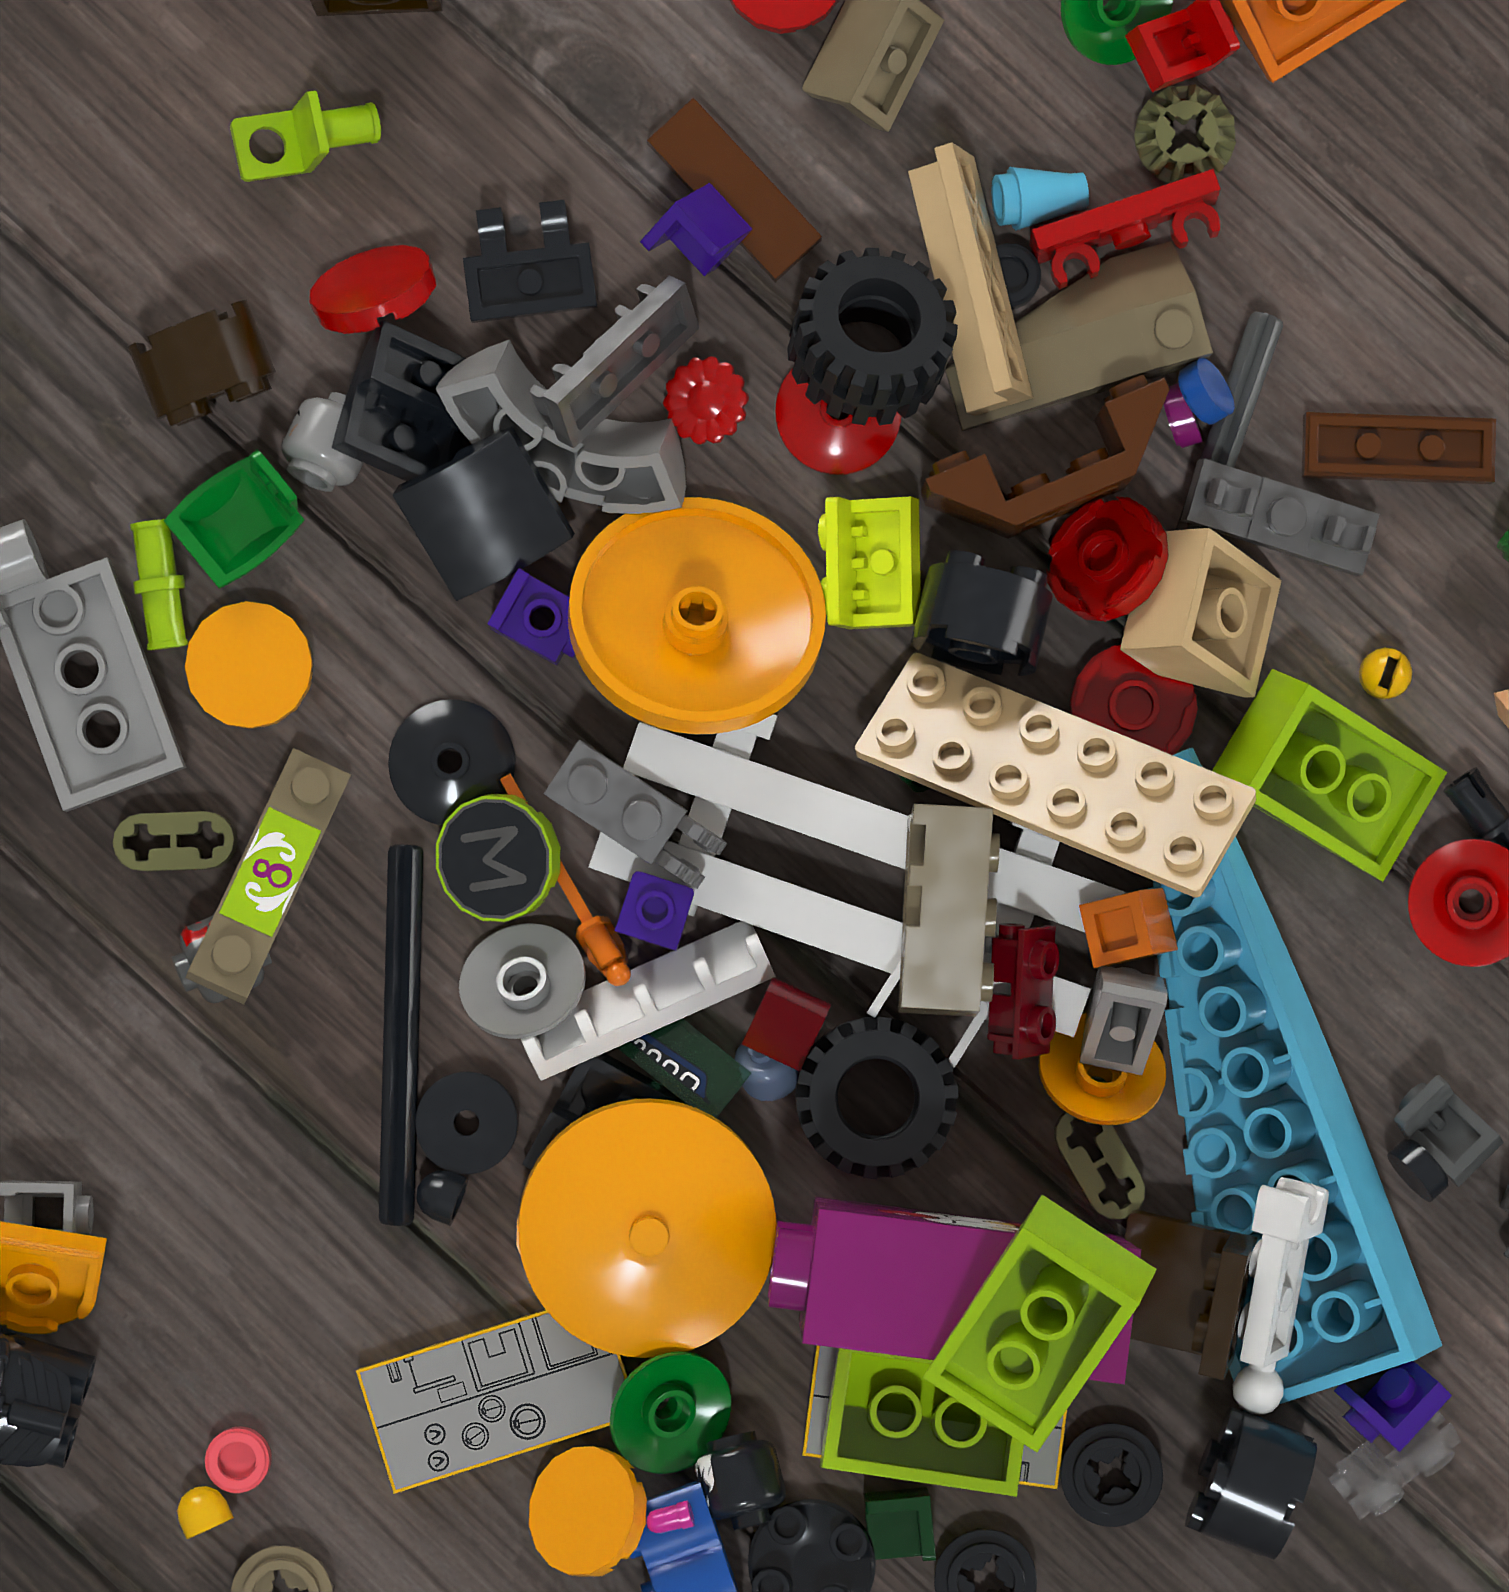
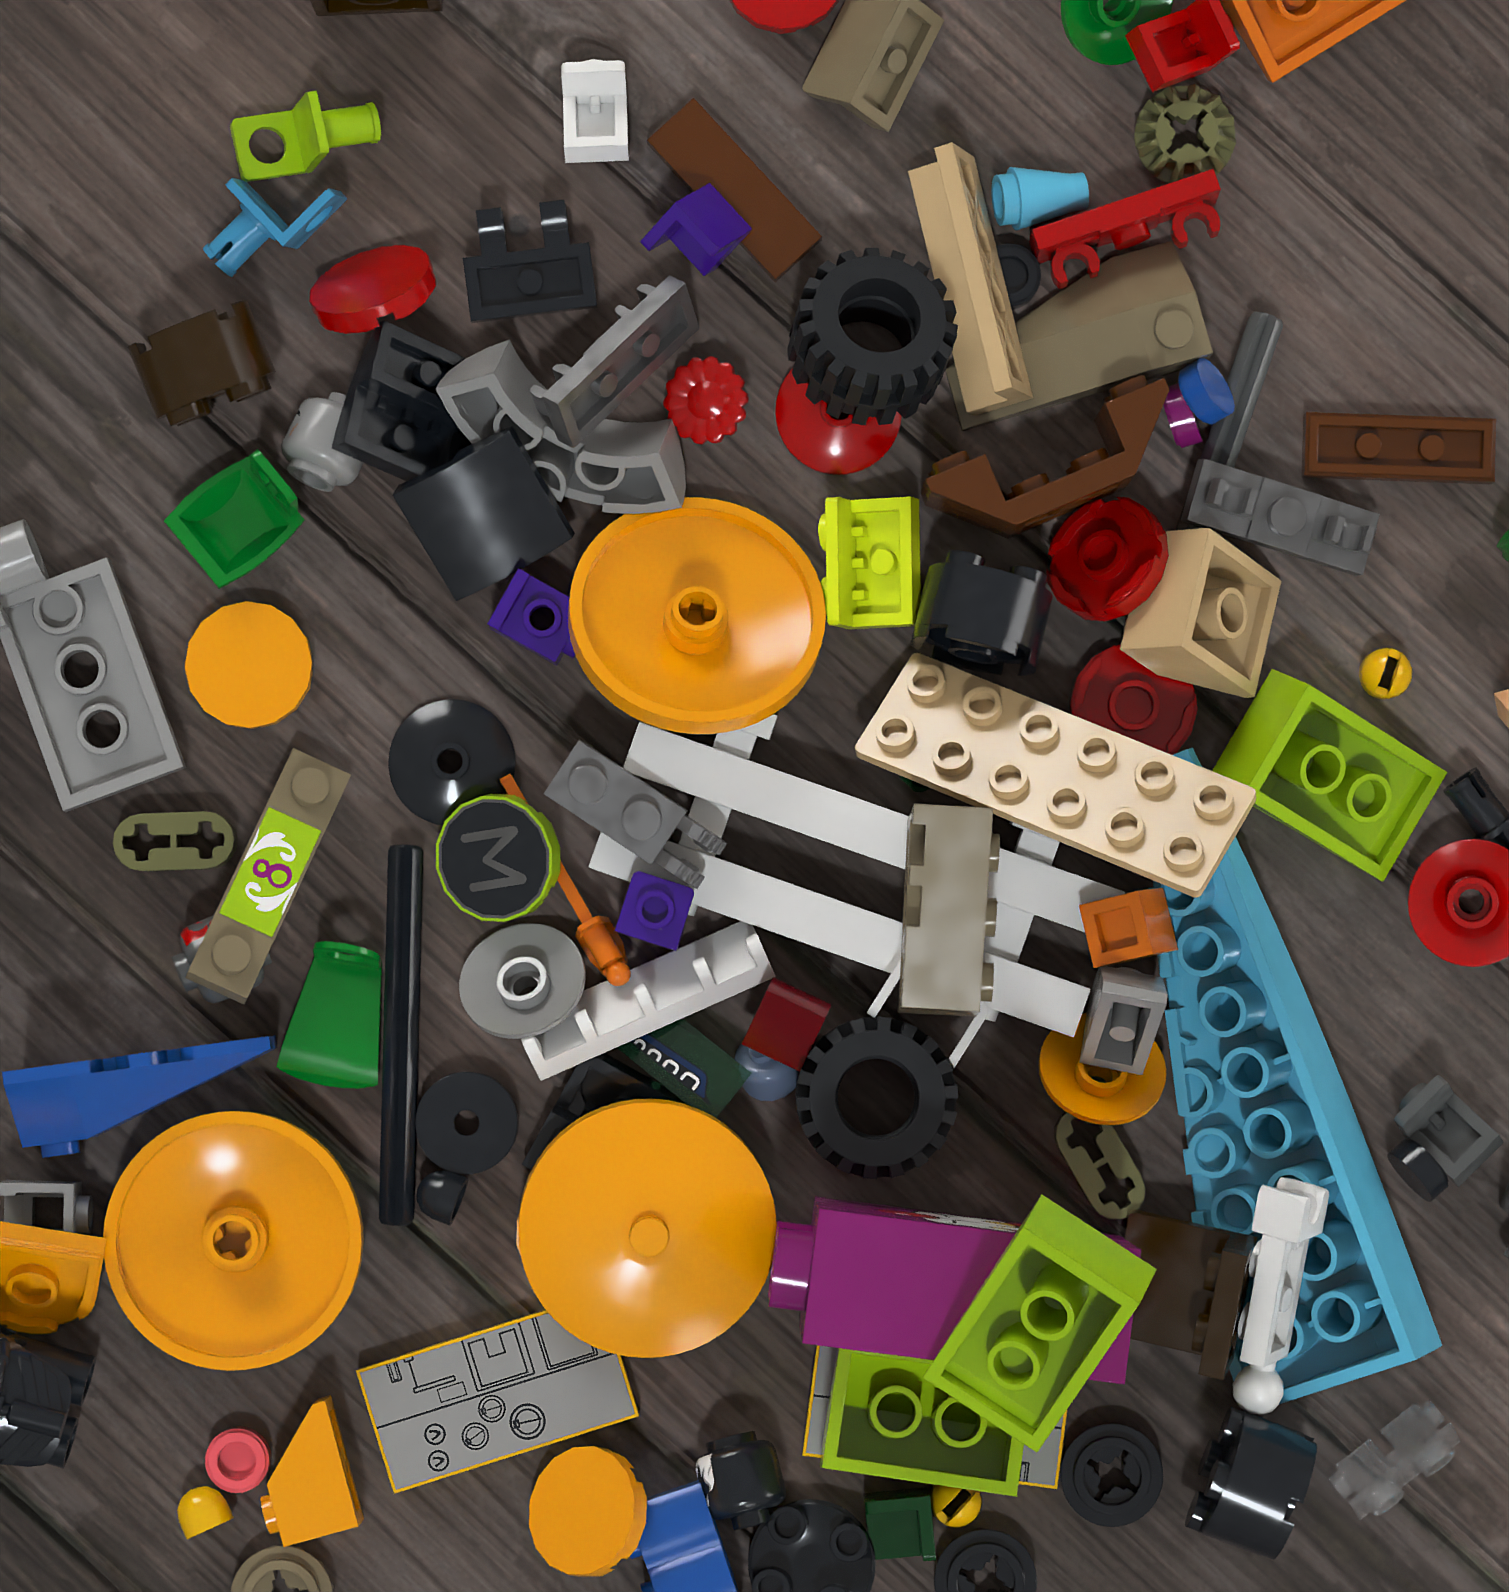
lime pin [130,519,188,651] -> none
green dish [610,1351,731,1474] -> none
dark pink piece [646,1500,695,1533] -> none
dark red hinge [987,923,1059,1059] -> none
dark purple bracket [1334,1361,1452,1452] -> none
none -> blue wedge [2,1035,277,1158]
none -> light orange dish [103,1111,364,1371]
none -> dark azure bracket [203,178,347,277]
none -> light orange slope [260,1395,364,1547]
none -> green piece [276,941,382,1089]
none -> white bracket [561,59,629,163]
none -> yellow hinge [930,1485,982,1527]

